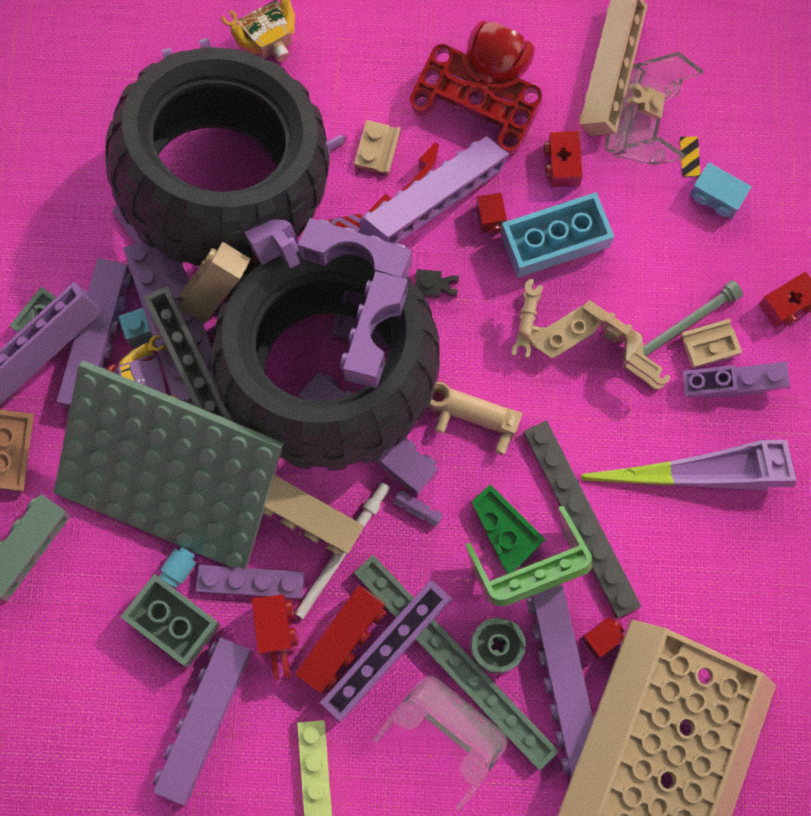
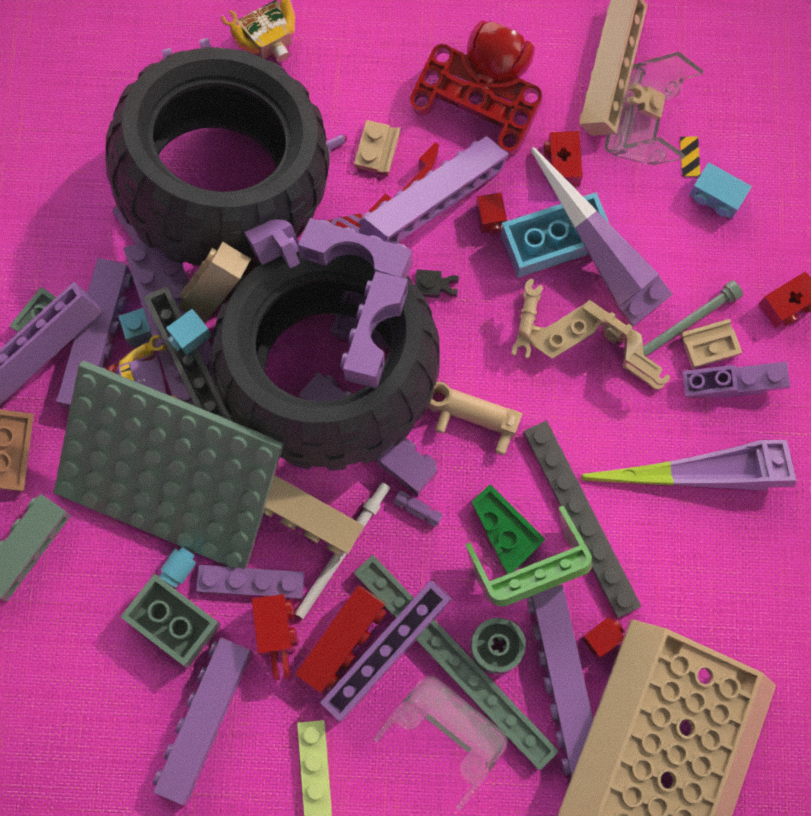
none -> medium azure brick [167,309,212,355]
none -> medium lavender plate [531,147,673,326]

